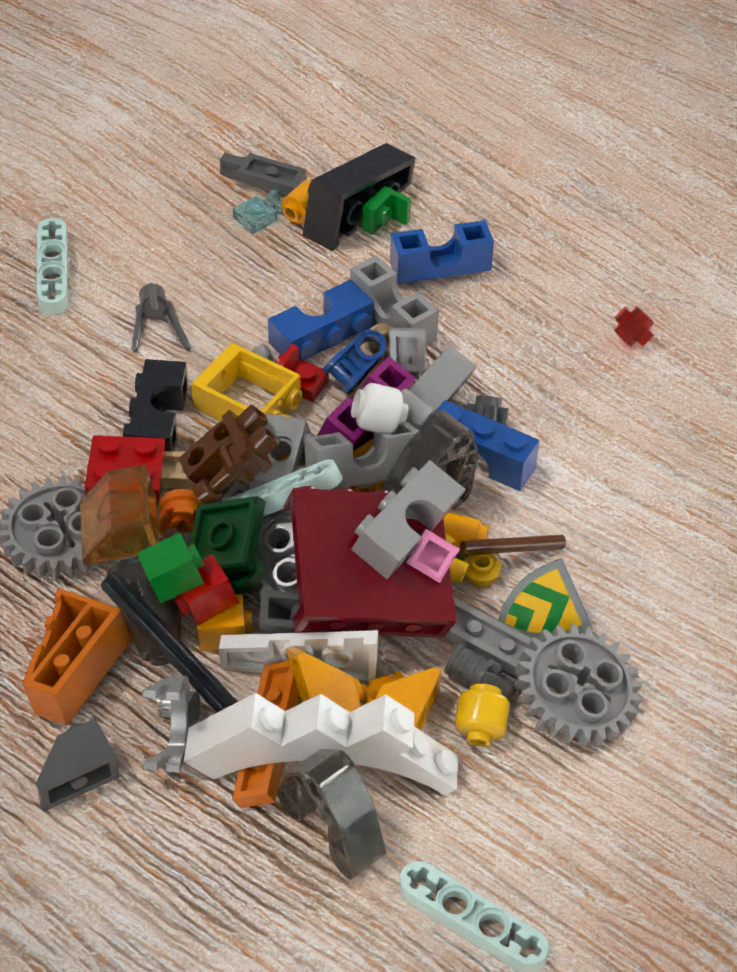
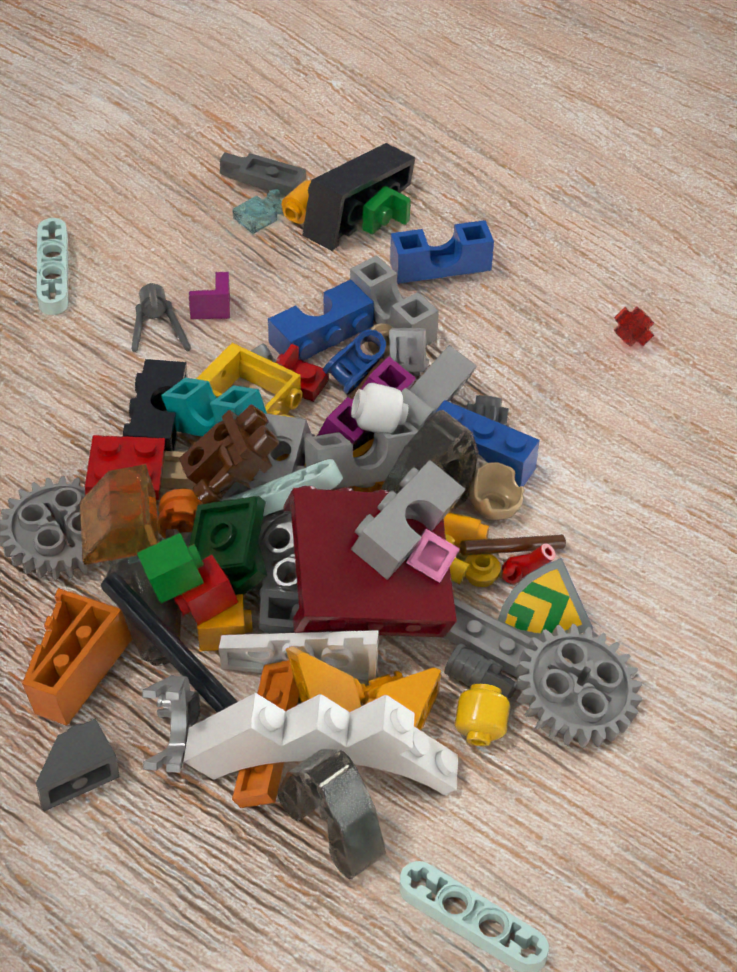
none -> teal arch [161,377,267,437]
none -> magenta panel [189,272,230,320]
none -> tan hair [469,462,524,520]
none -> red arm [502,543,556,584]

